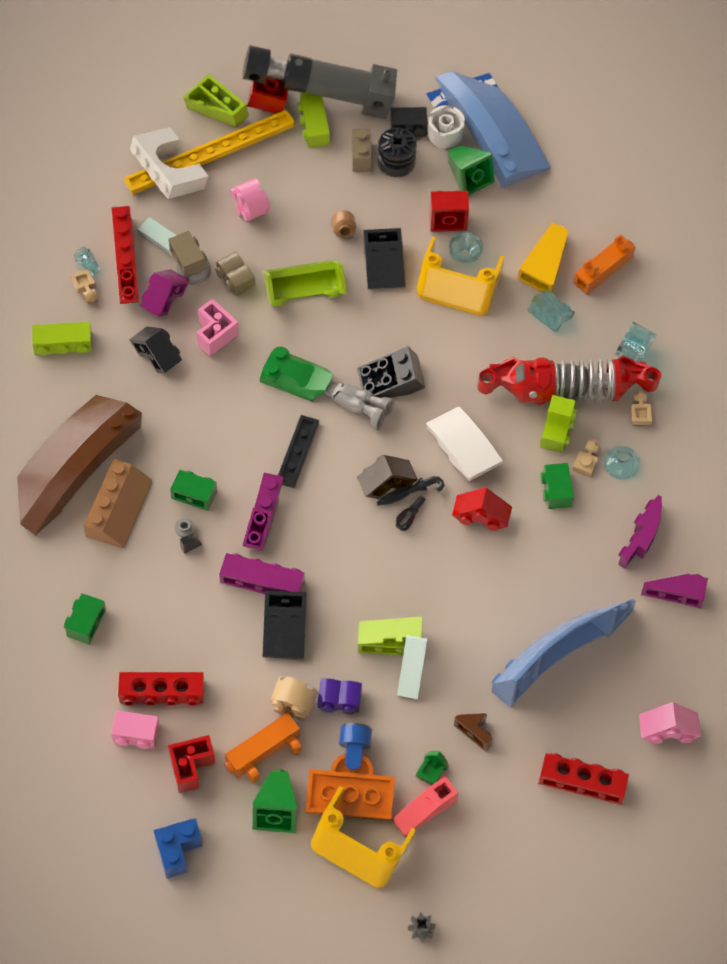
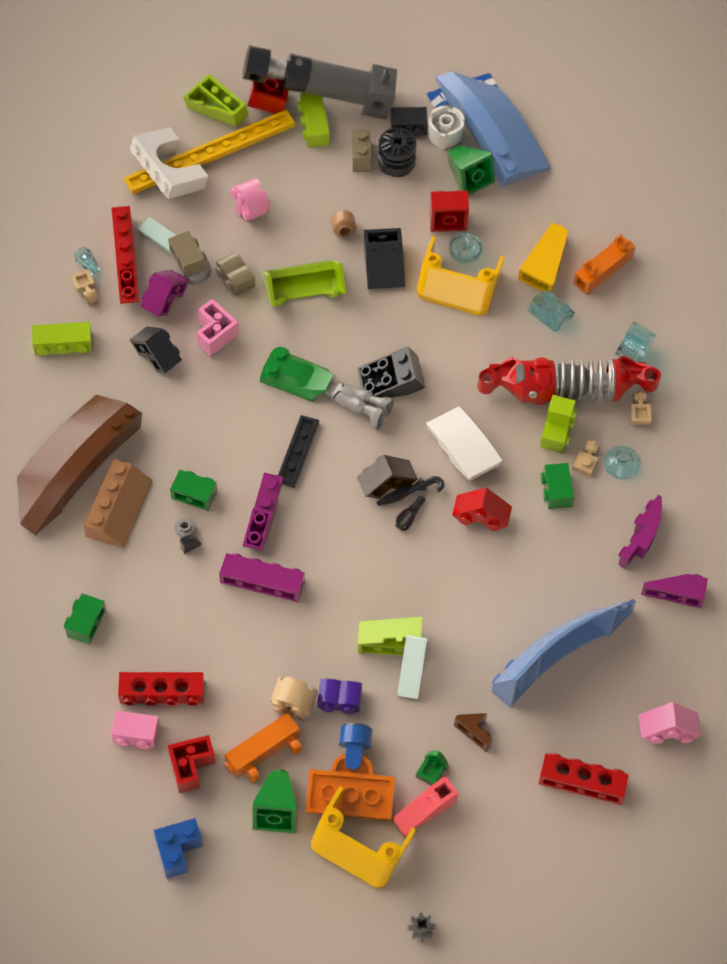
black slope [262,591,307,659] -> none

